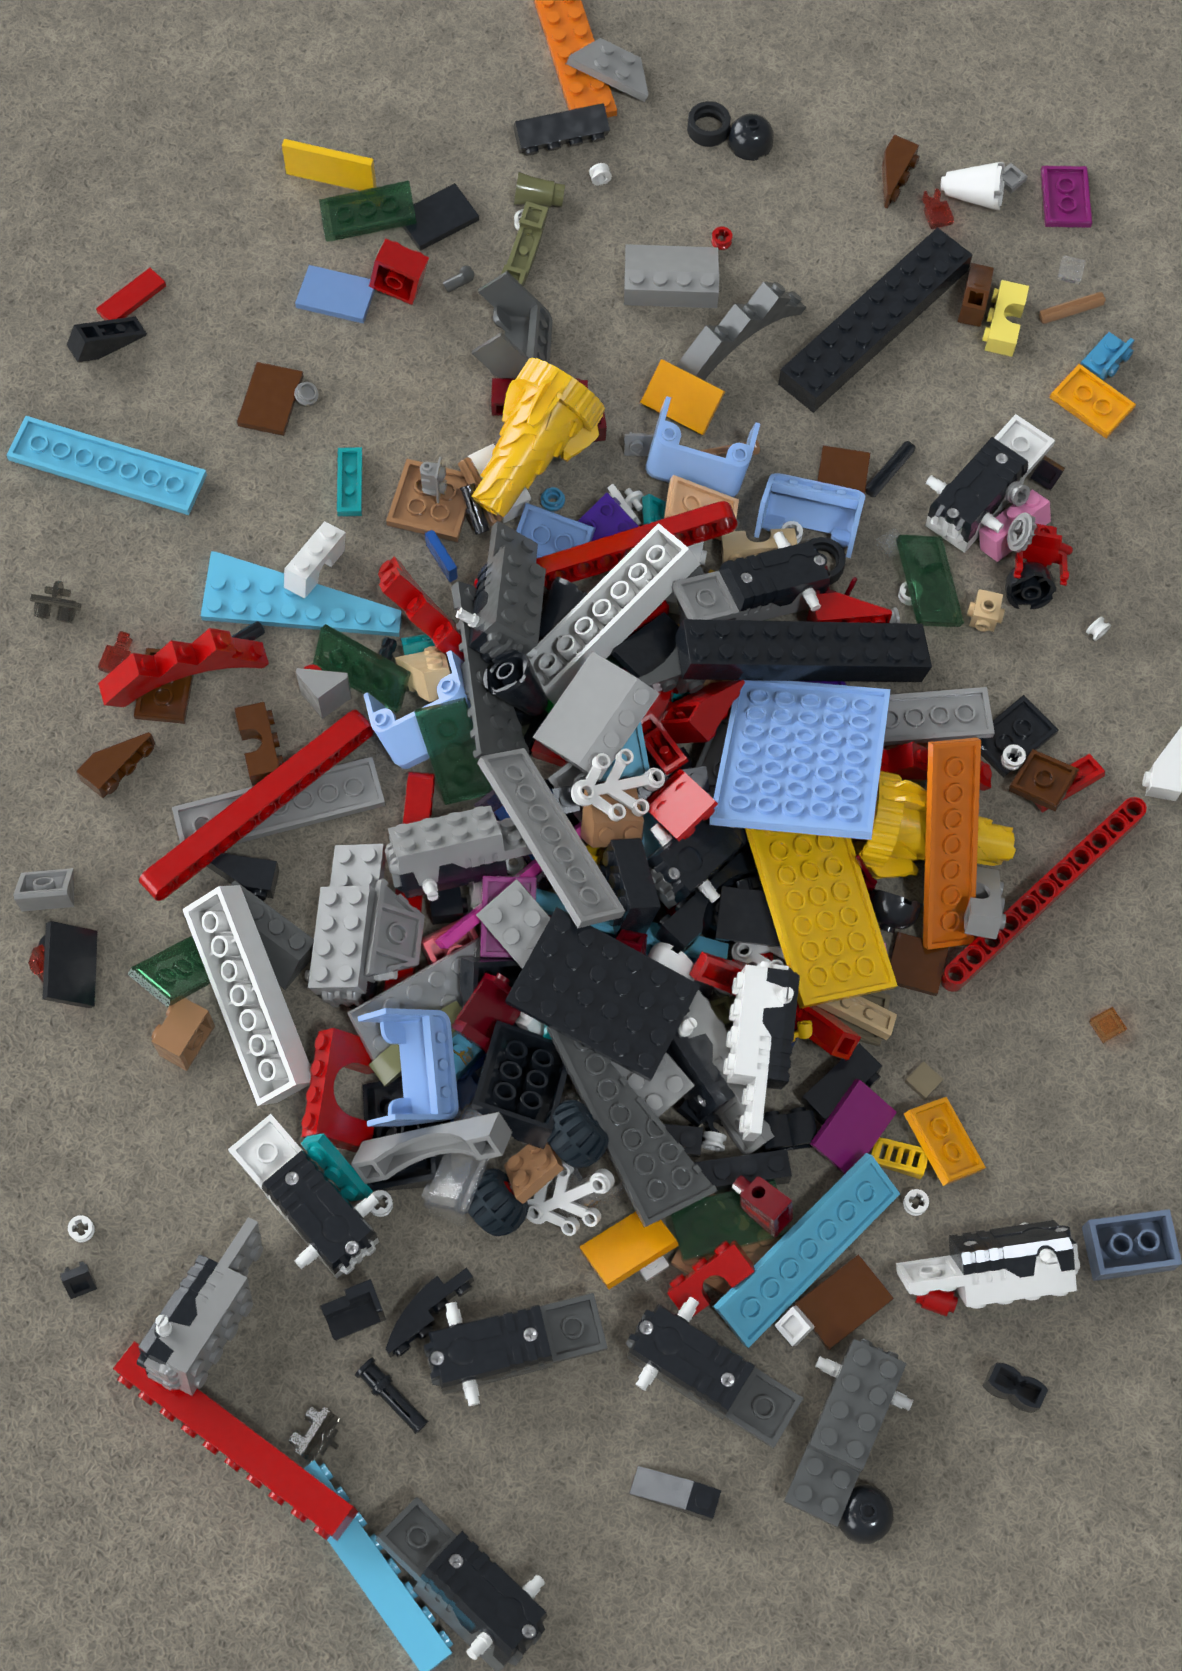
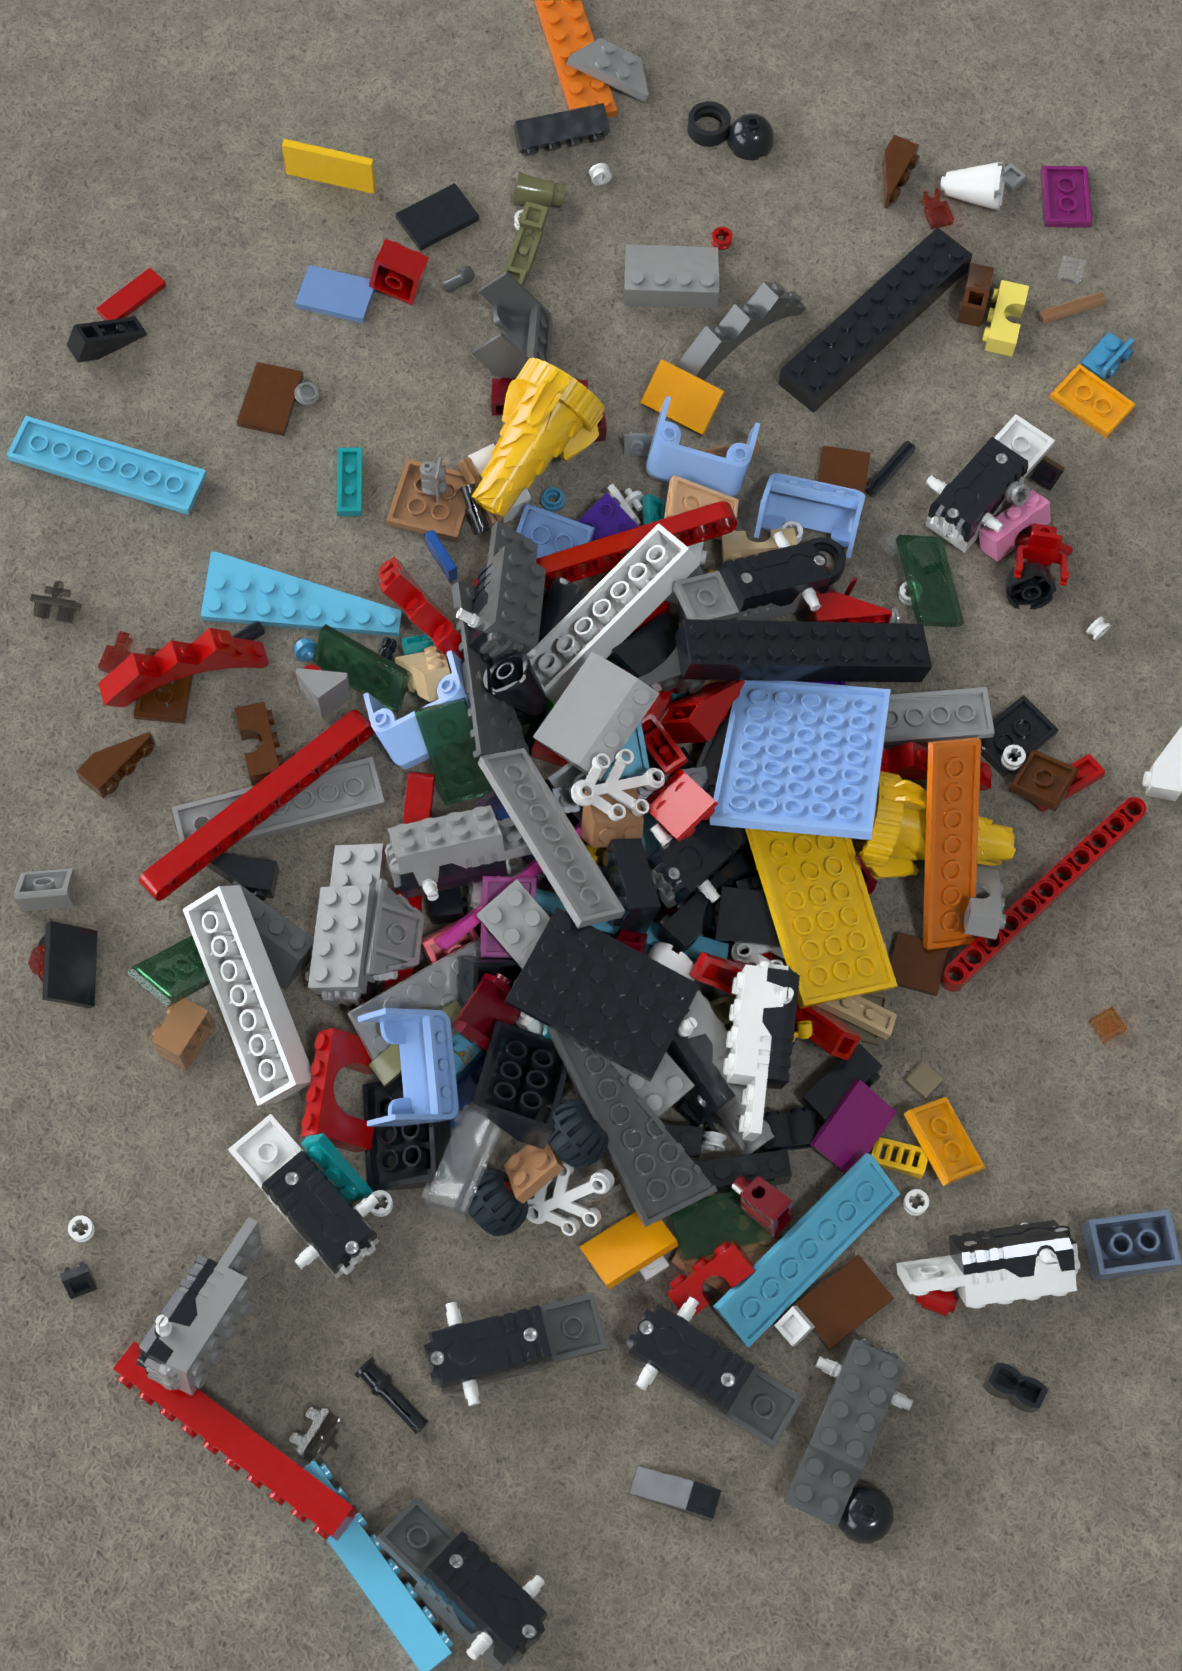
white arch [284,521,346,598] -> none
clear green tile [319,180,417,242] -> none
black panel [320,1279,386,1341] -> none
light grey arch [351,1112,512,1184] -> none
black slope [385,1267,474,1358] -> none
black cylinder [870,888,923,933] -> none
tan brick [967,589,1005,632] -> none
light grey gear [1007,513,1037,553] -> none
none -> dark azure plate [294,638,319,662]

